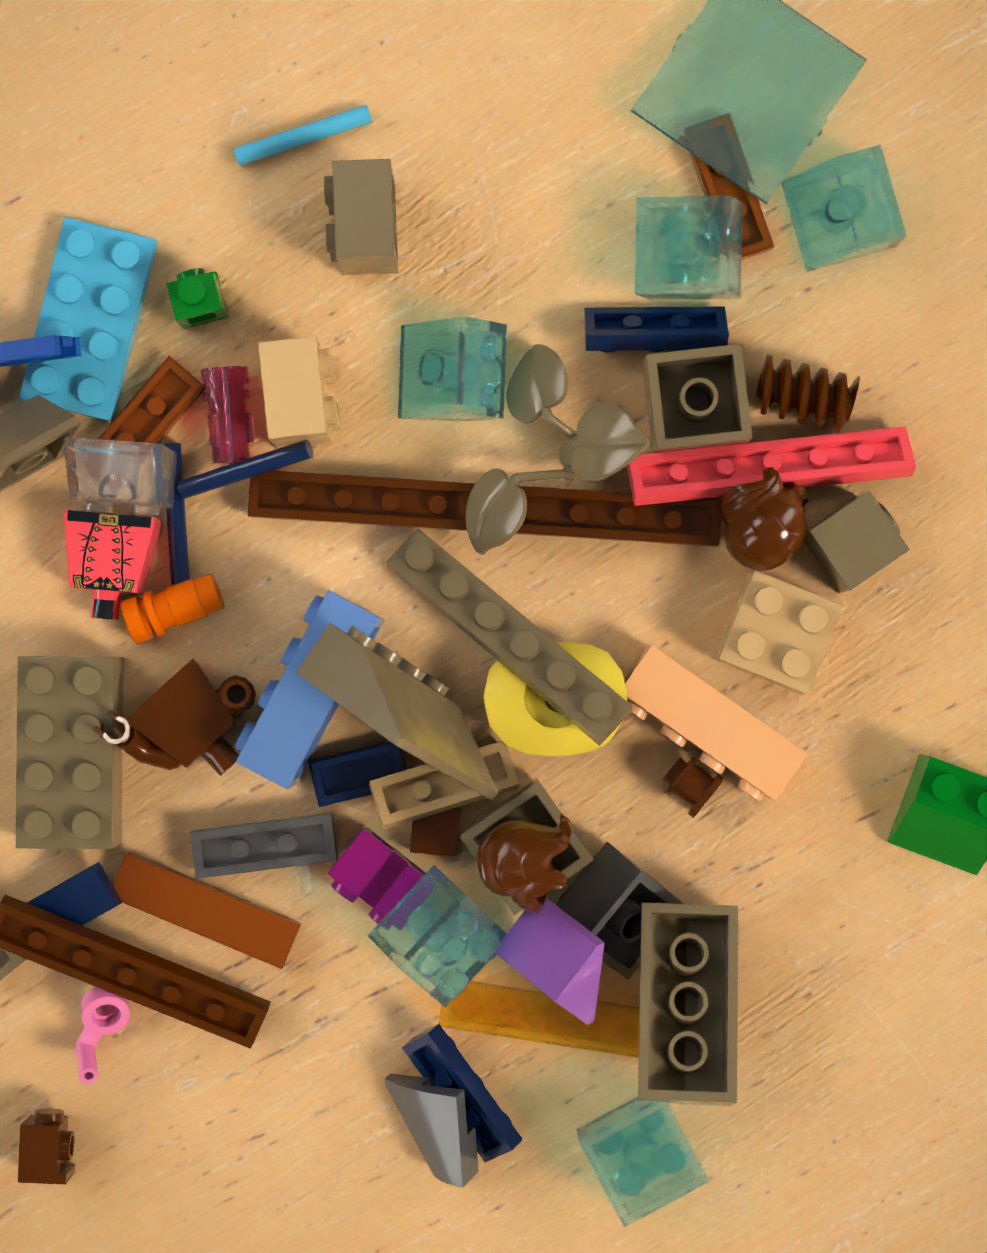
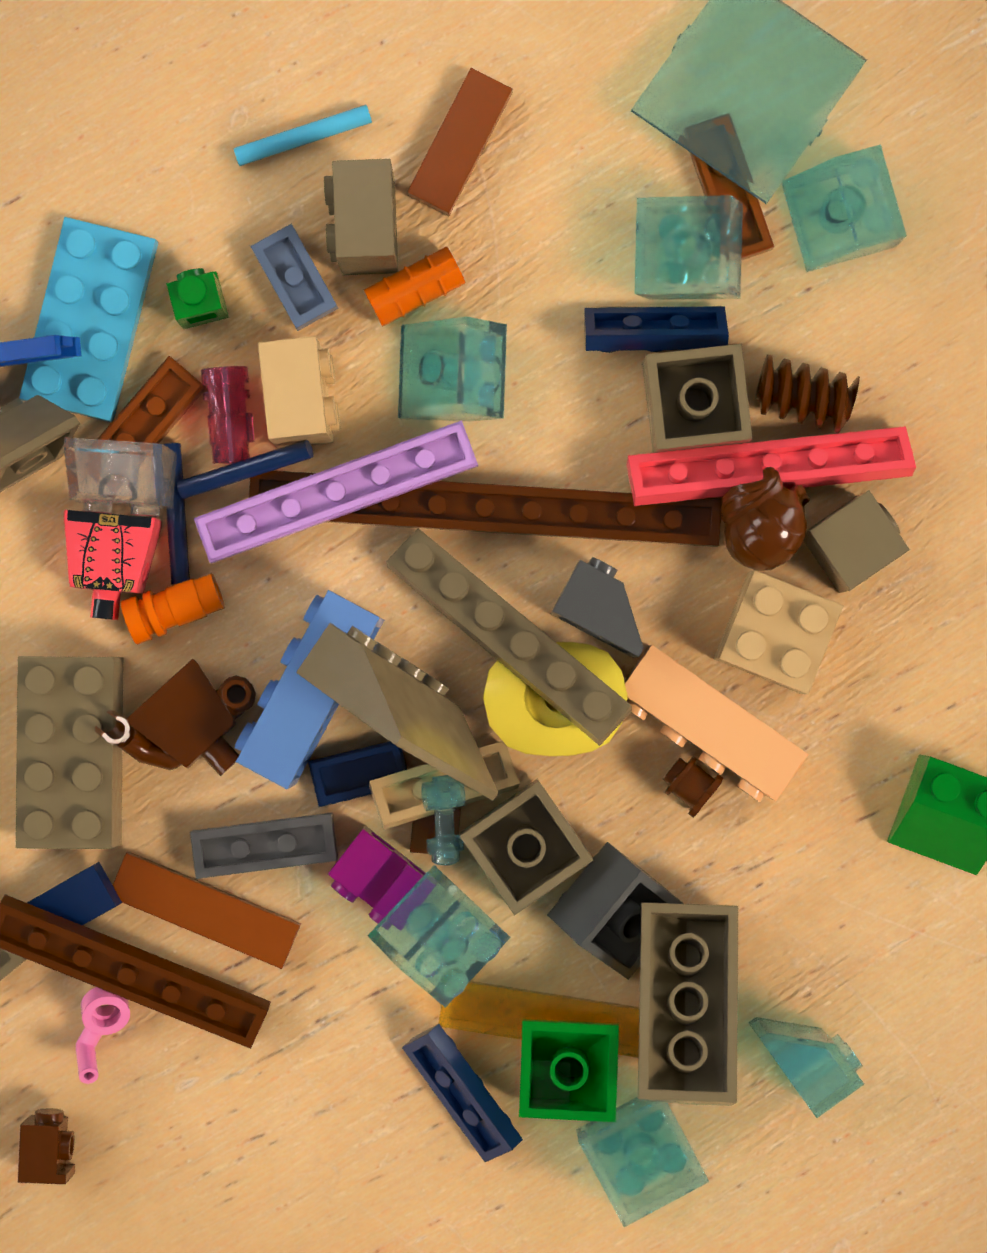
dark grey slope [385,1074,479,1187] -> none
dark tan plant [466,344,651,555] -> none
reddish brown hair [476,815,572,914] -> none
medium lavender slope [494,898,605,1024] -> none
none -> lavender tile [194,420,478,564]
none -> sand blue plate [250,223,338,331]
none -> orange axle [364,246,465,327]
none -> dark orange tile [407,68,513,216]
none -> clear light blue bar [421,775,465,865]
none -> green slope [519,1019,619,1122]
none -> dark grey slope [551,557,644,658]
none -> clear light blue slope [748,1017,864,1118]

